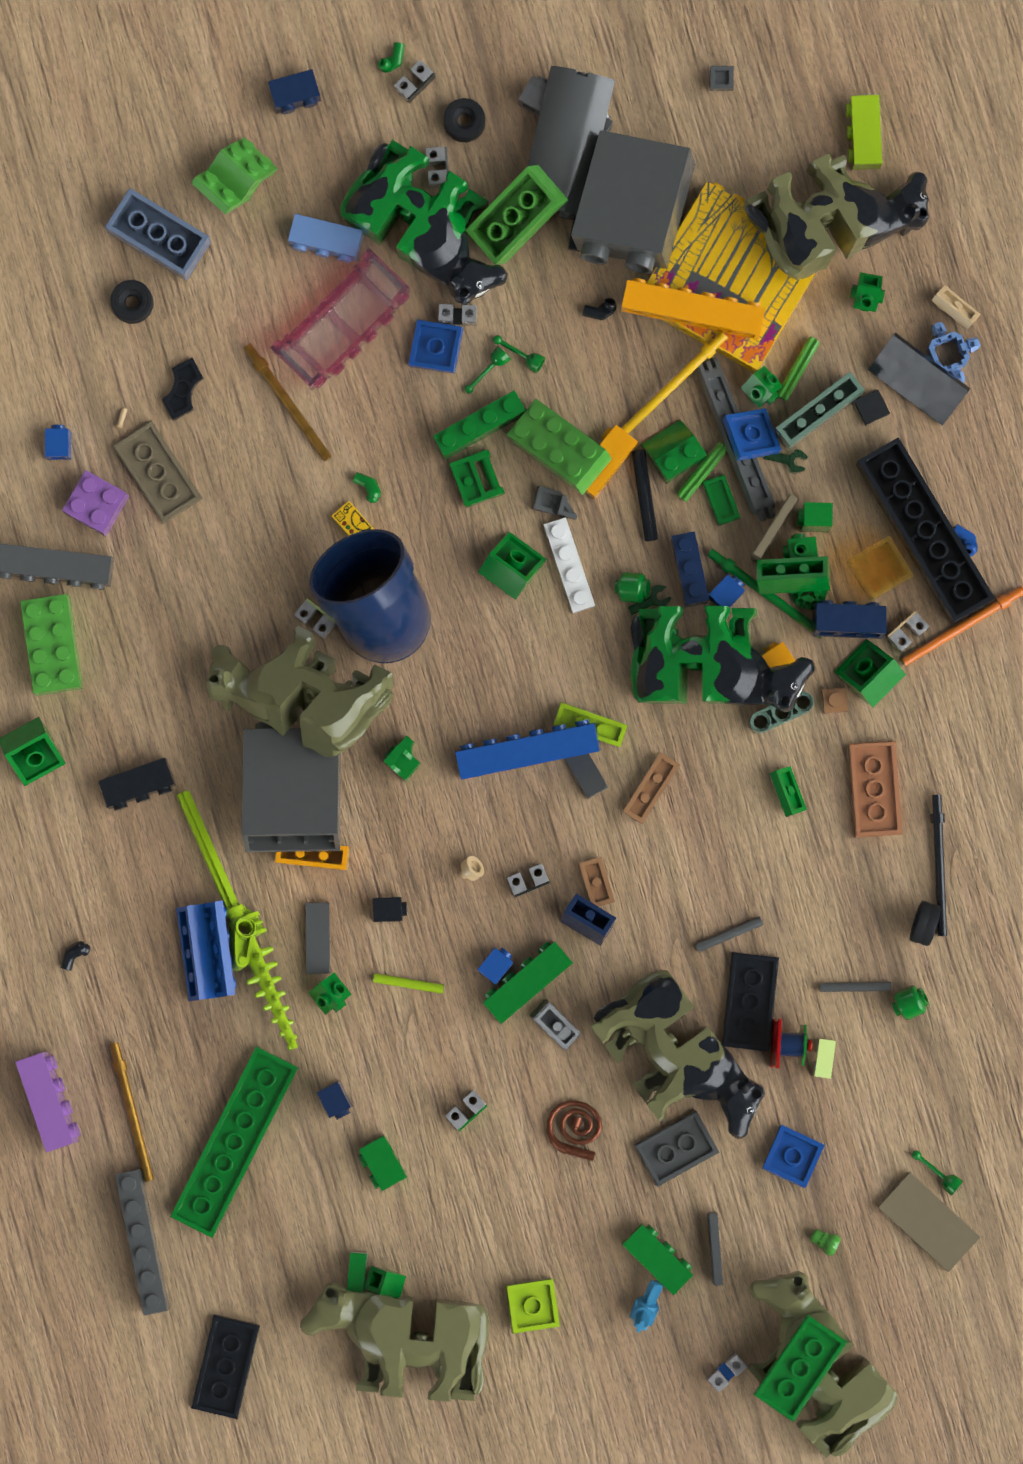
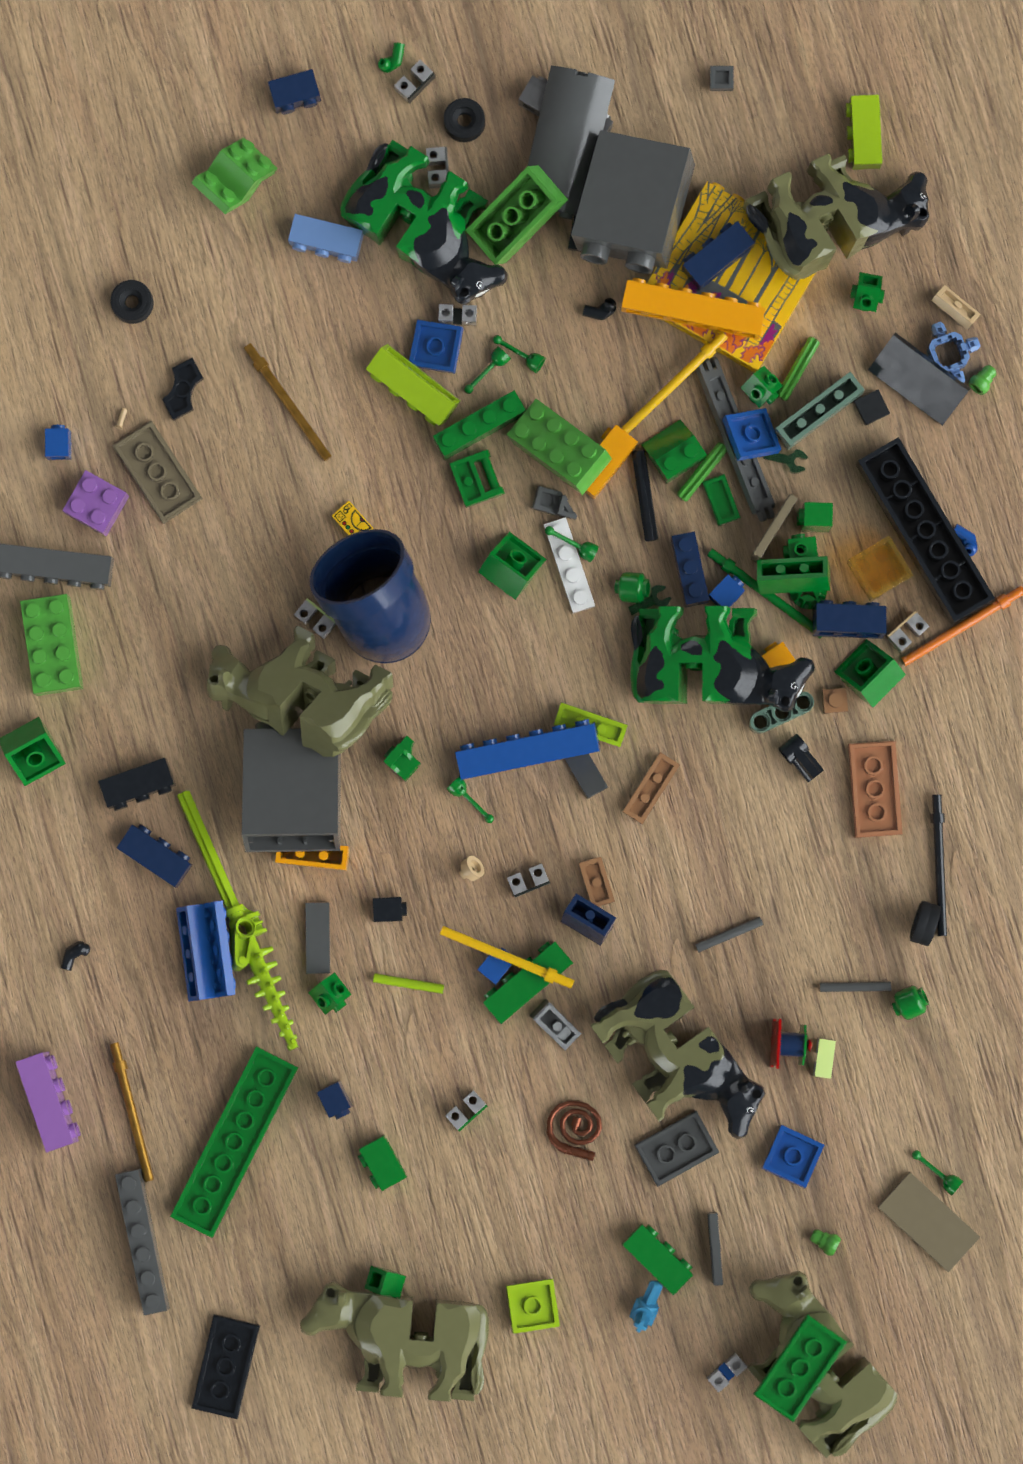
sand blue brick [105,188,211,281] -> none
windscreen [270,248,410,391] -> none
green piece [347,1251,368,1292] -> none
green arm [353,472,381,503] -> none
black tile [722,952,779,1052] -> none
green plate [769,766,807,817] -> none
none -> dark blue brick [117,824,193,888]
none -> lime brick [366,344,460,426]
none -> yellow bar [440,926,575,989]
none -> green hinge [446,776,494,823]
none -> green hinge [545,526,598,562]
none -> dark blue brick [682,221,755,291]
none -> black piece [778,734,824,783]
none -> bright green piece [969,365,996,395]

